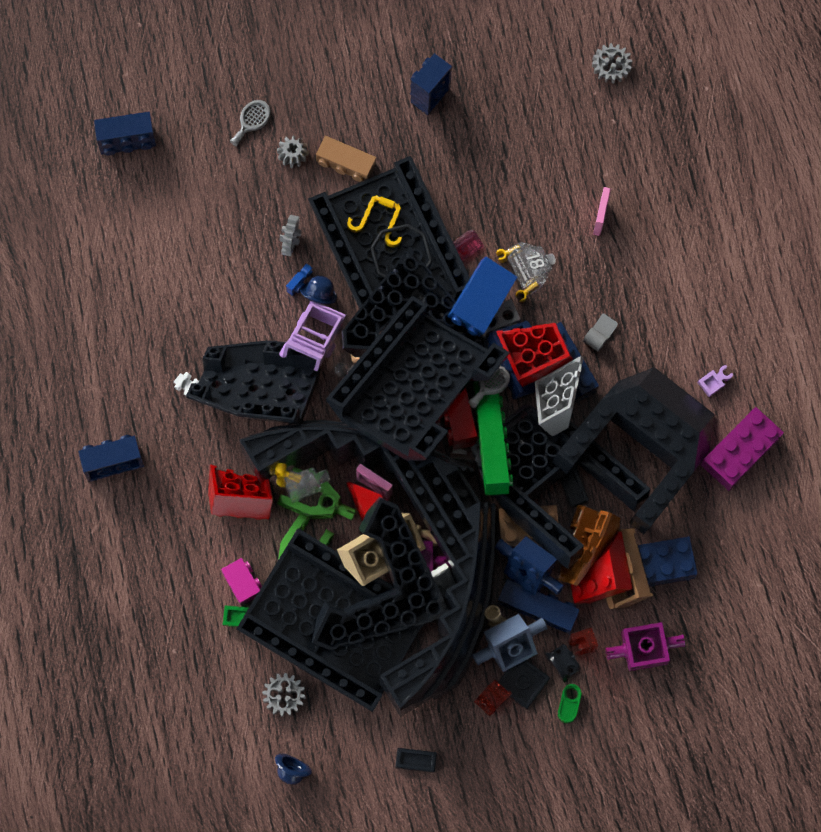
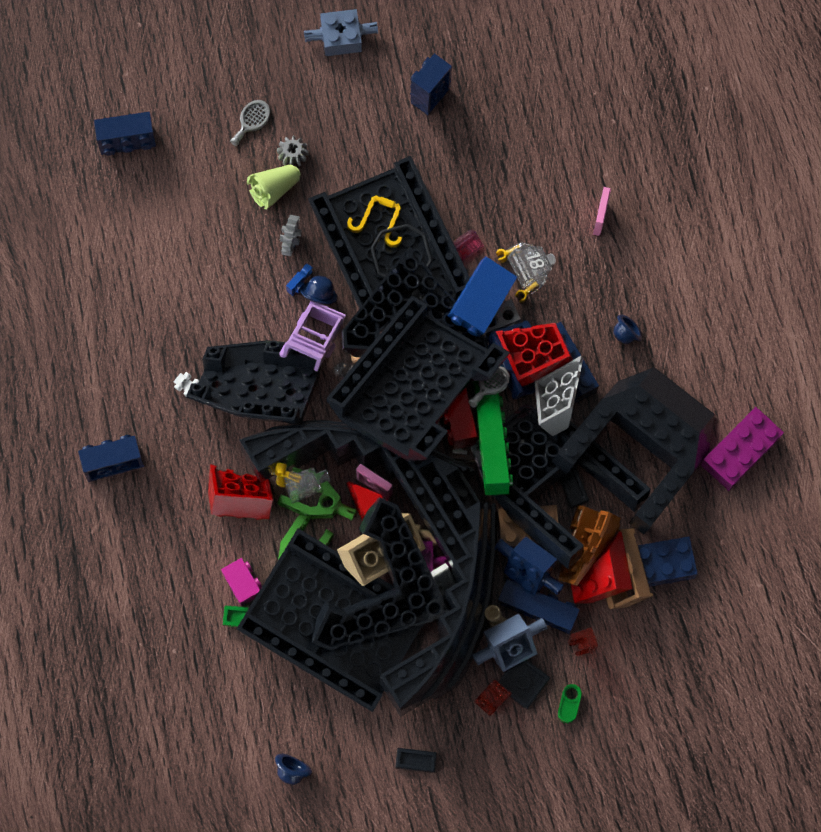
light grey gear [262,673,306,717] -> none
medium nougat brick [316,136,376,182] -> none
black piece [545,644,581,683] -> none
light grey panel [583,314,618,352] -> none
light grey gear [592,43,632,84] -> none
magenta brick [605,622,685,671] -> none
lavender plate [697,365,733,397] -> none
none -> yellowish green cone [247,164,301,209]
none -> sand blue brick [304,9,378,56]
none -> dark blue hat [613,315,642,344]

